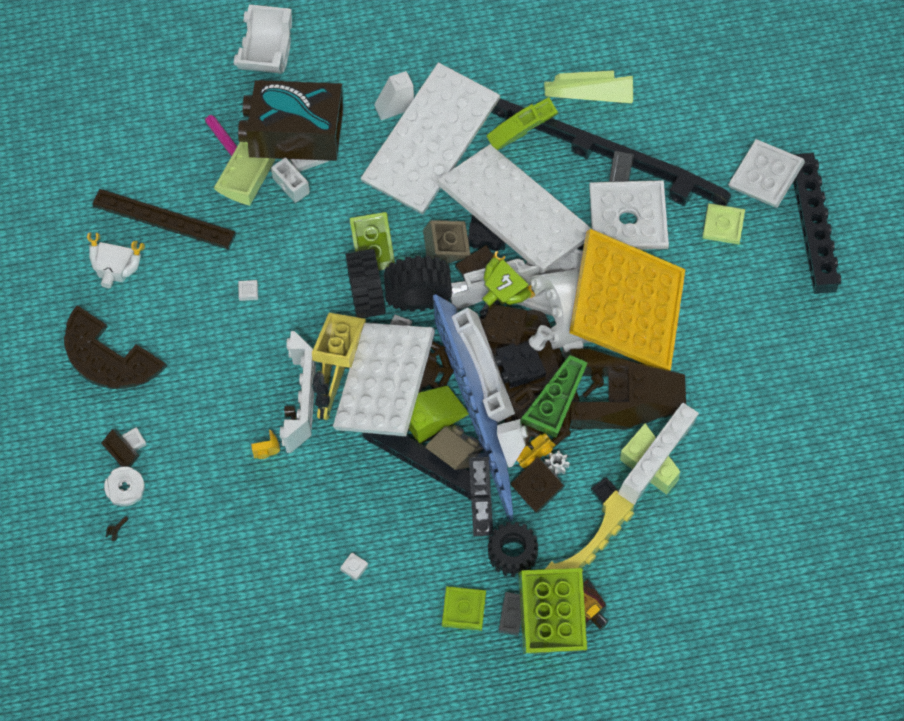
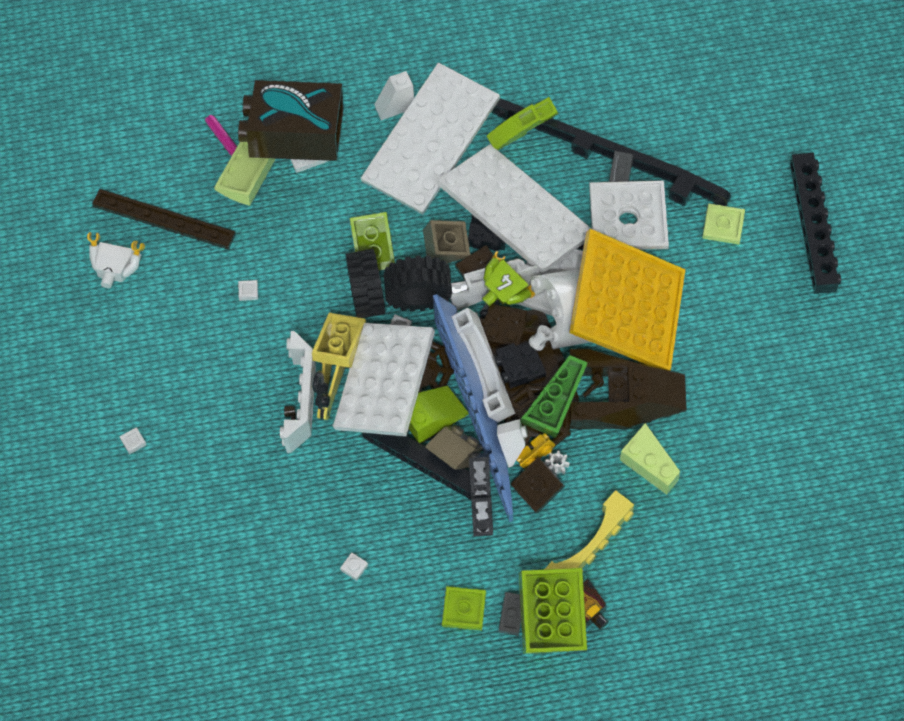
dark brown plate [64,305,167,389] -> none
dark brown tile [101,429,139,467] -> none
white plate [104,467,145,506] -> none
dark brown hand [106,517,128,541] -> none
white cylinder [234,5,292,74] -> none
yellow plate [251,430,280,459] -> none
white brick [271,157,310,203] -> none
black tyre [488,522,538,577] -> none
yellowish green wedge [544,71,633,103] -> none
white tile [562,340,583,359] -> none
black tile [591,477,619,505] -> none
white arch [618,403,699,505] -> none
white plate [728,139,805,208] -> none

